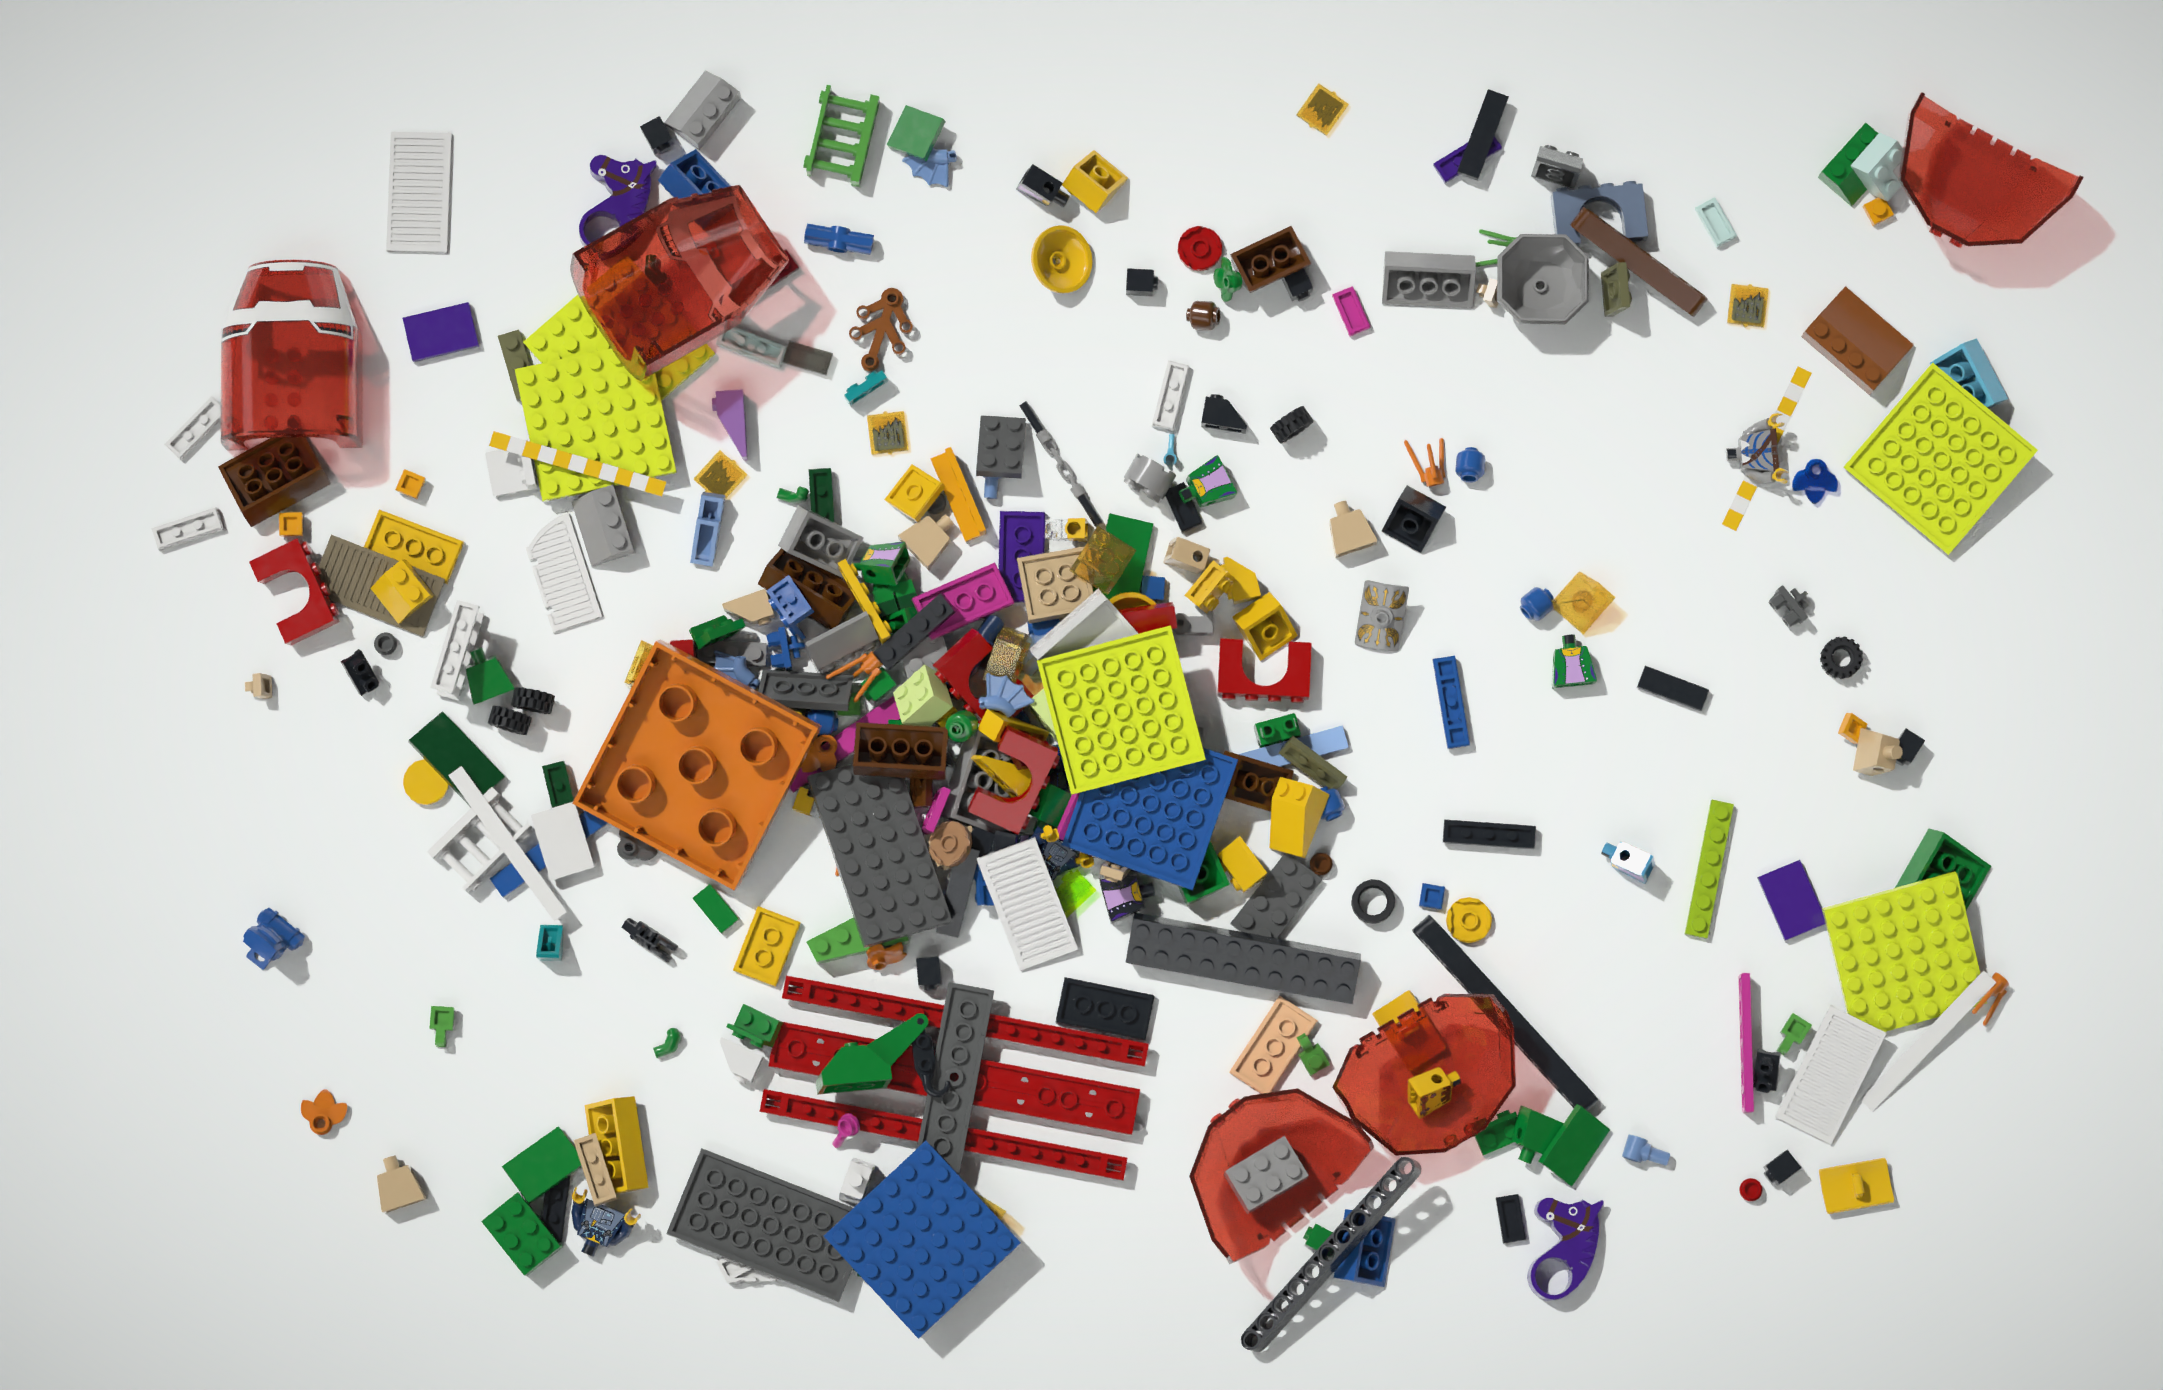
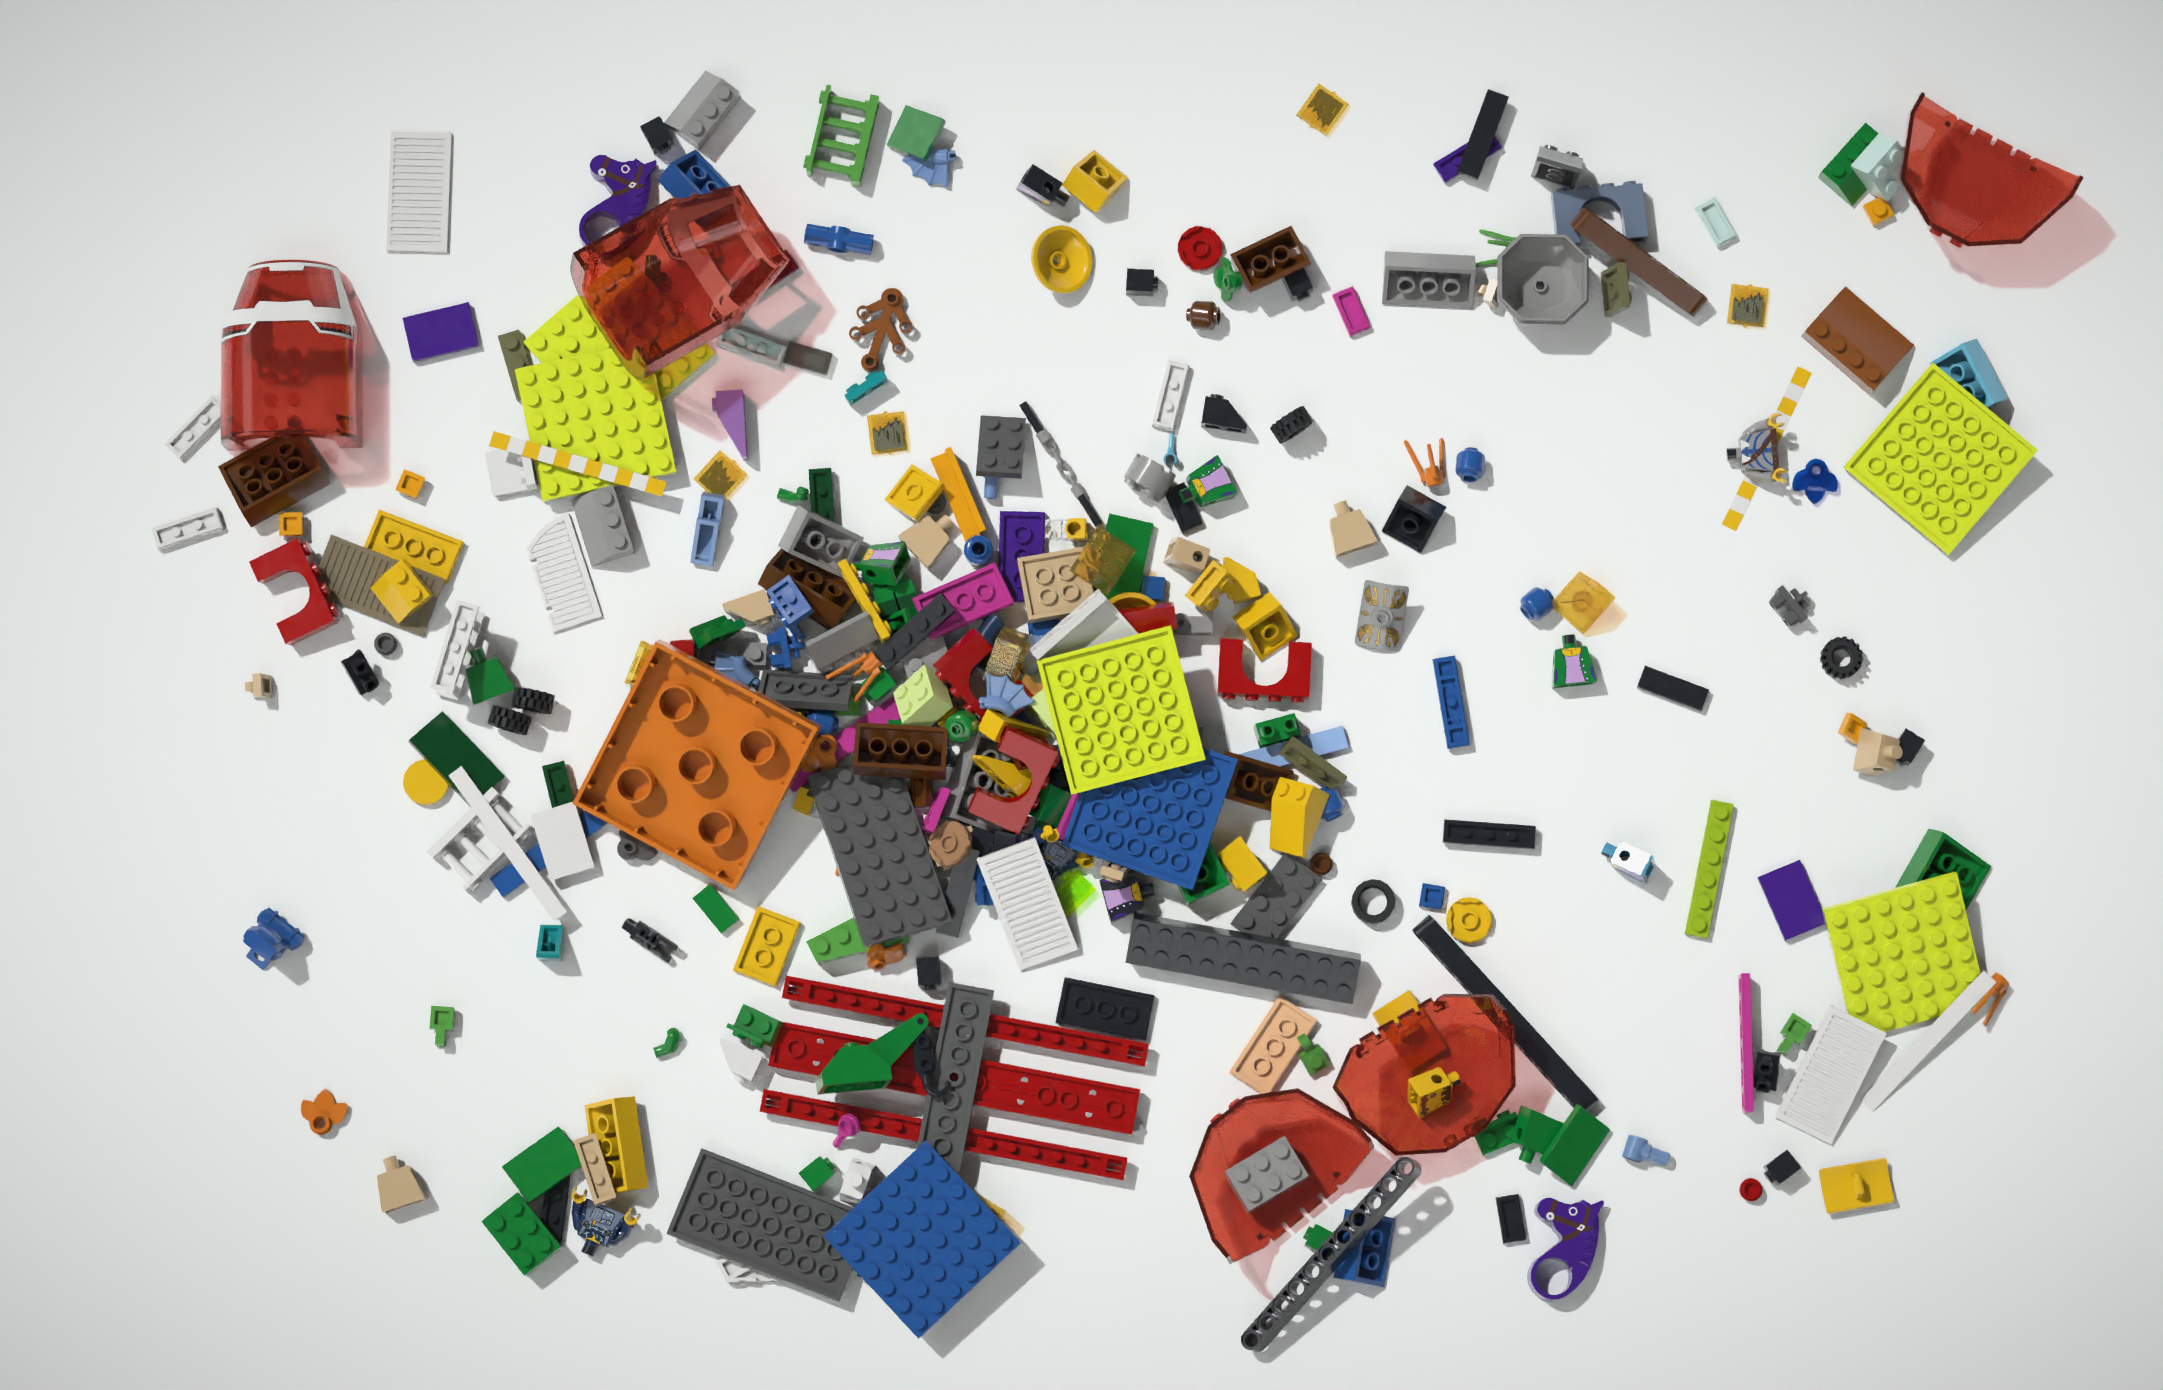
none -> green brick [798,1156,836,1192]
none -> blue head [964,535,993,566]

